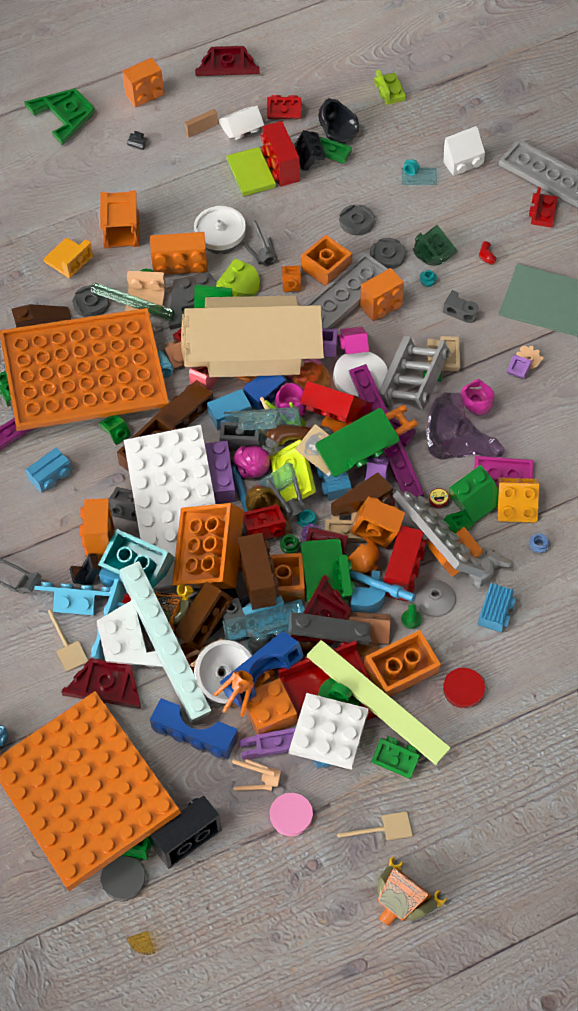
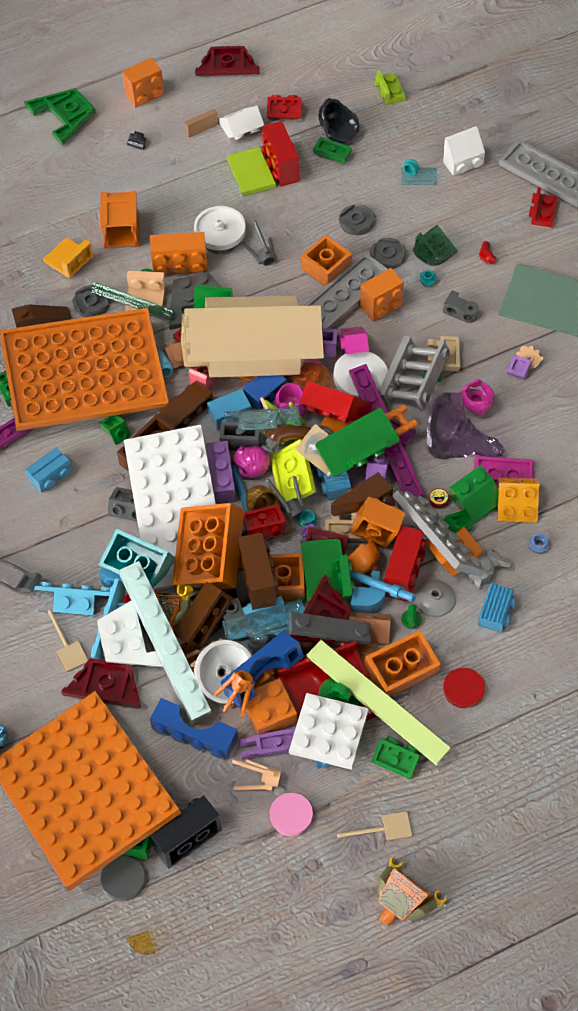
black bracket [69,554,101,585] -> none
orange brick [79,498,115,562] -> none
lime slope [216,258,260,297] -> none
clear light blue tile [259,462,298,492] -> none
green plate [280,535,300,554] -> none
orange bracket [282,265,301,292] -> none
black bracket [294,130,326,171] -> none

